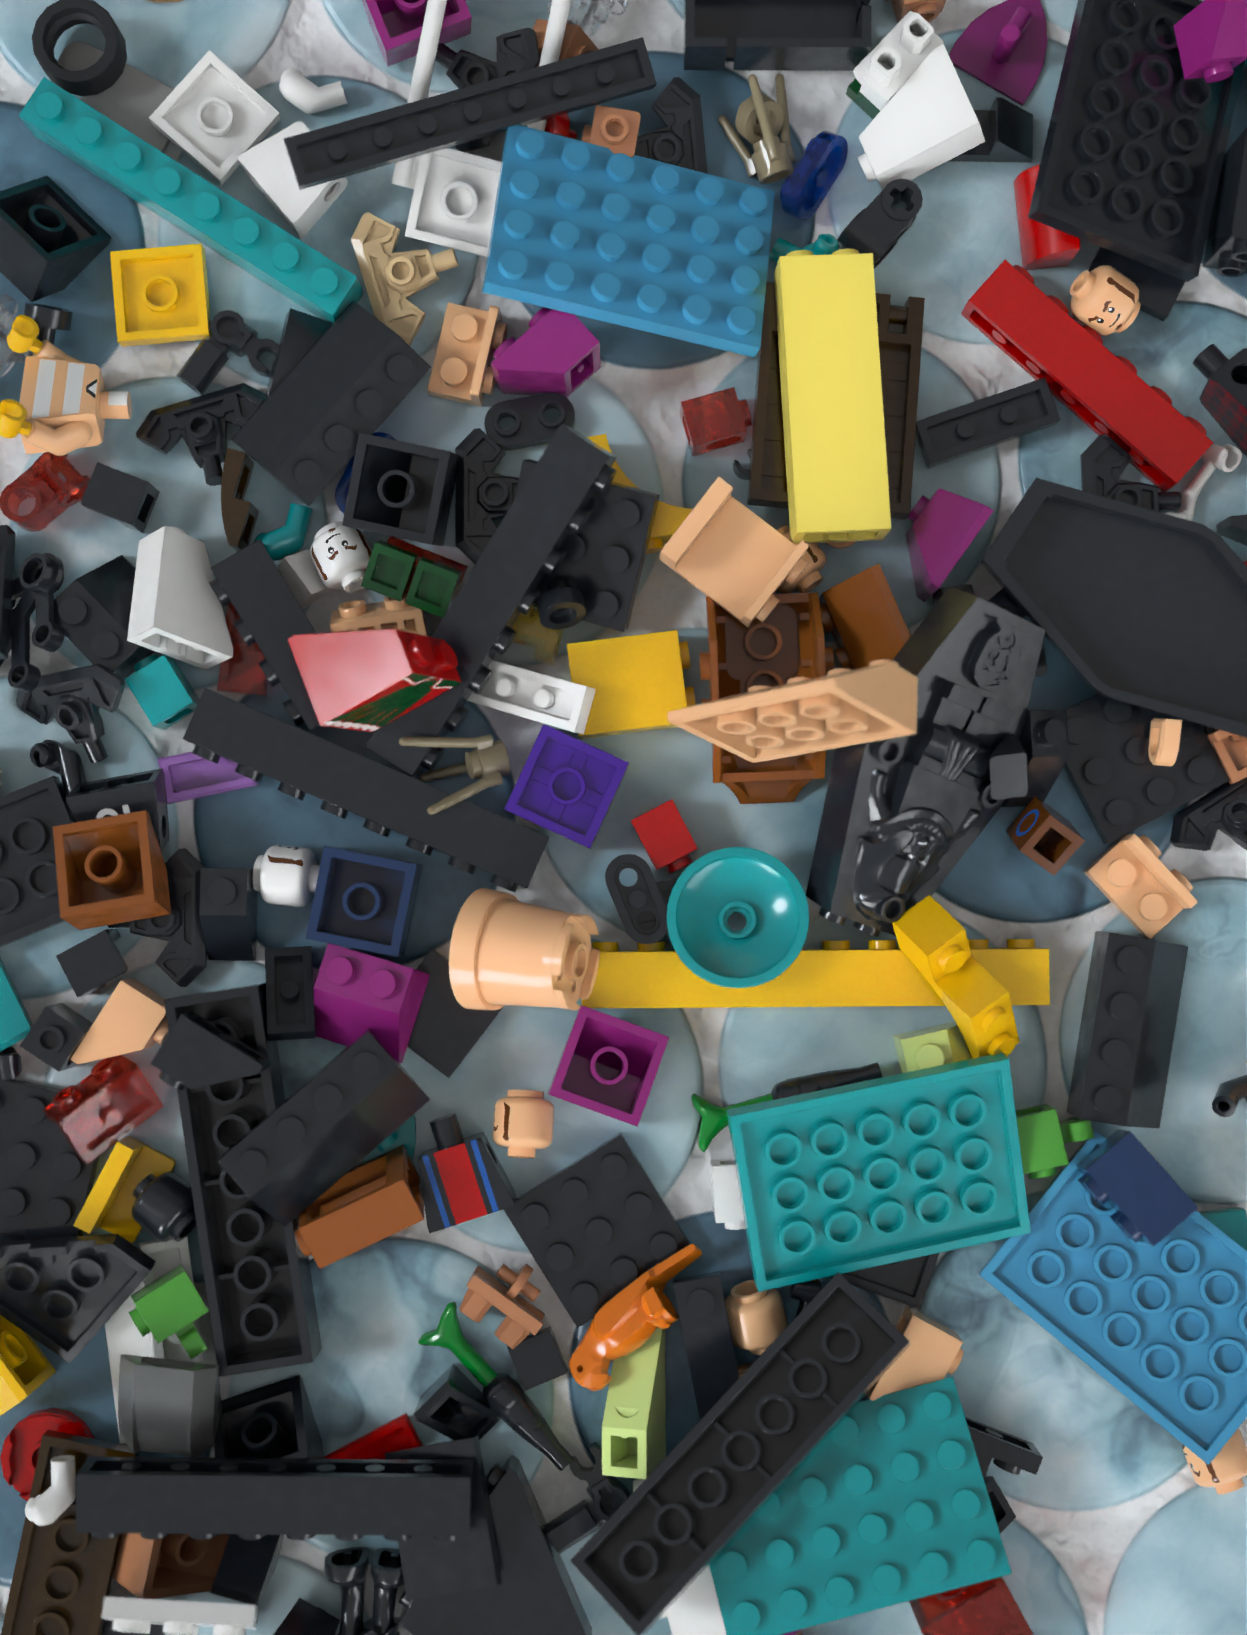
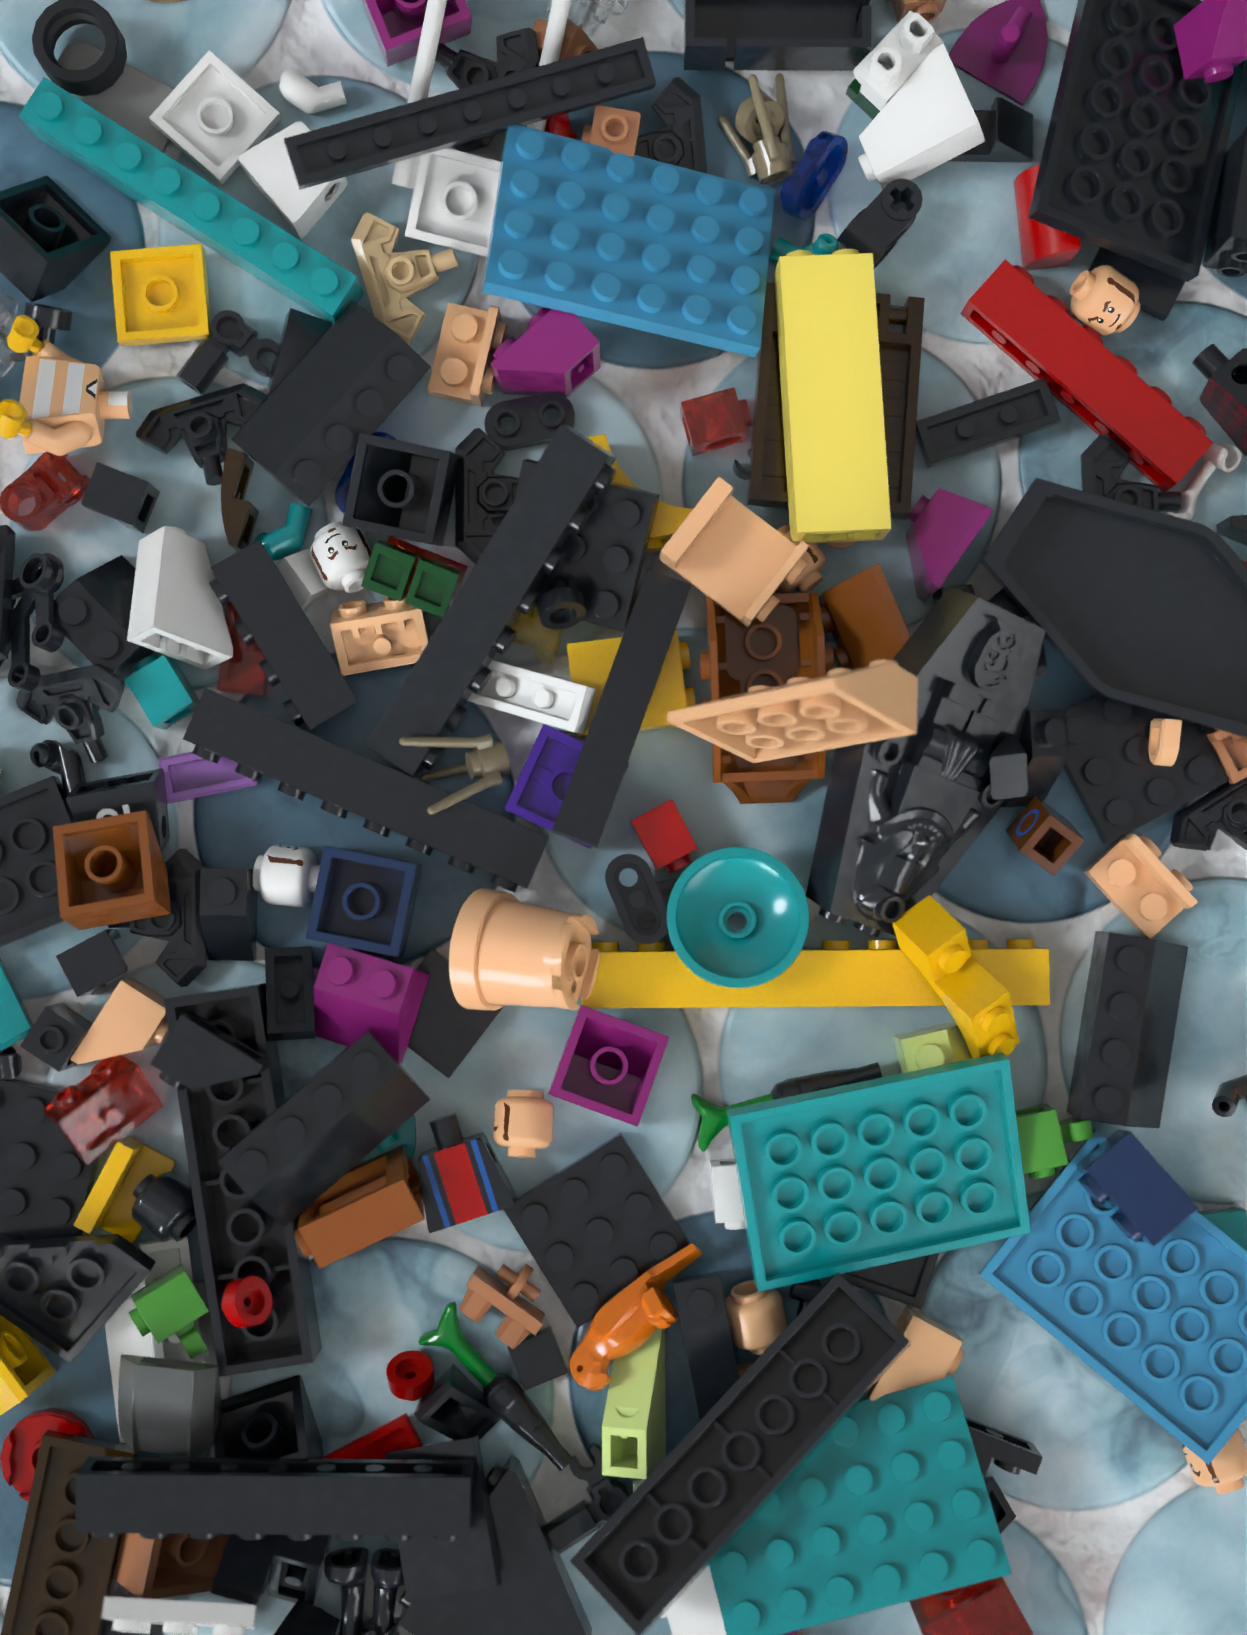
white arm [25,1455,76,1526] -> none
slope [287,629,462,733] -> none
none -> red tile [221,1276,272,1328]
none -> black slope [268,1535,332,1605]
none -> red tile [386,1350,435,1401]
none -> black tile [552,569,691,848]

